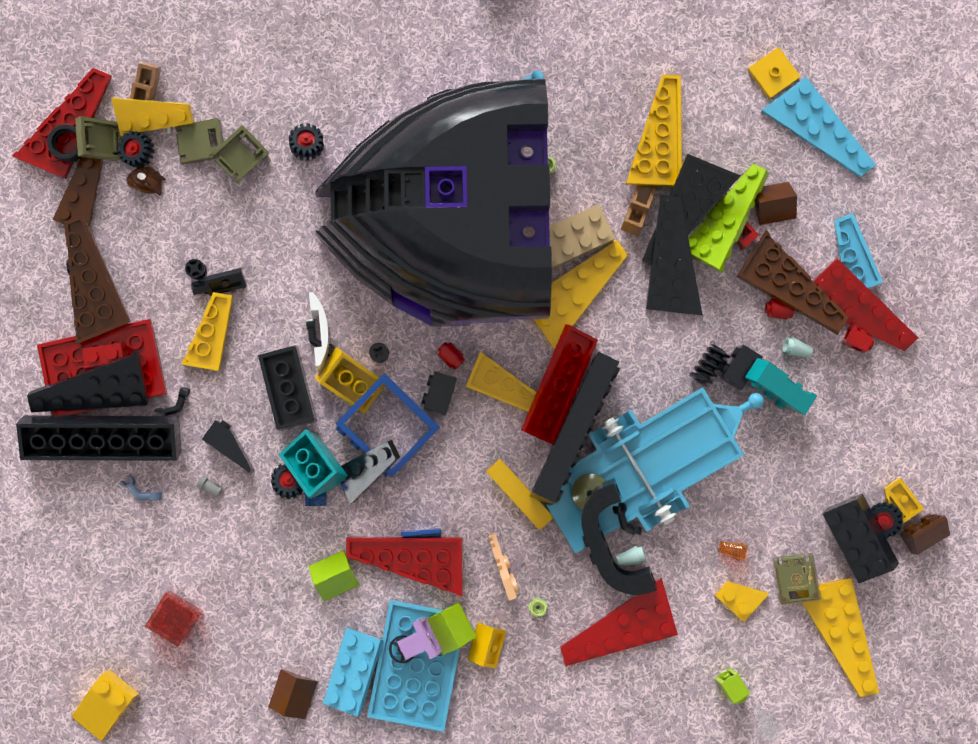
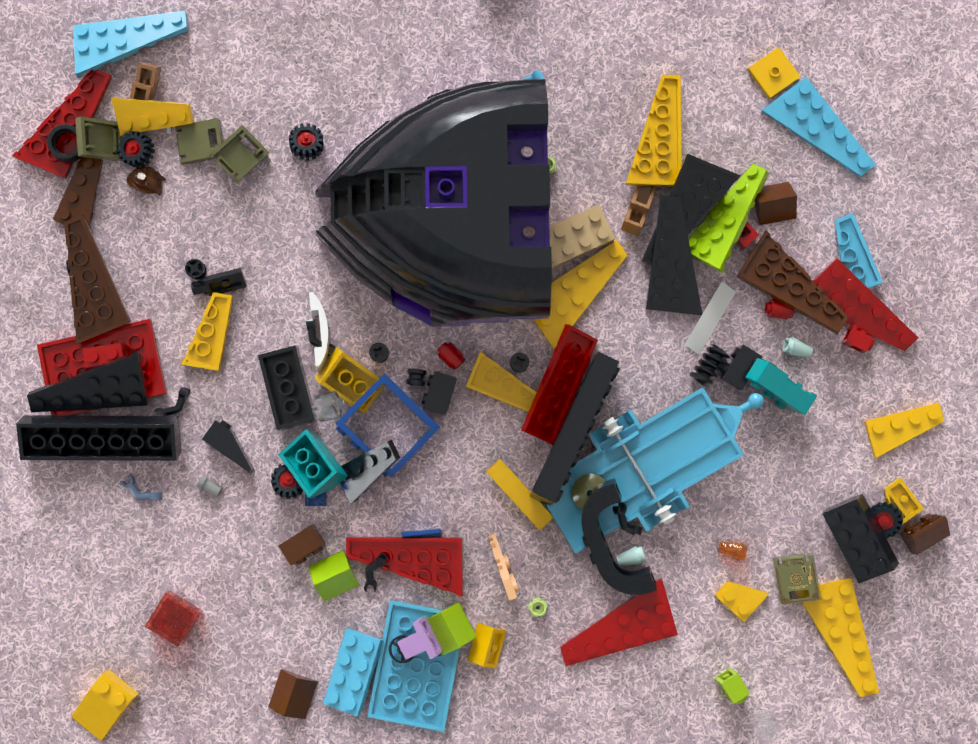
none -> medium azure wing [73,11,188,78]
none -> reddish brown brick [279,524,326,566]
none -> clear brick [312,391,344,422]
none -> black arm [364,553,388,592]
none -> black wheel [406,368,426,386]
none -> black wheel [510,352,529,373]
none -> white sticker [685,282,736,355]
none -> yellow wing [864,403,944,458]

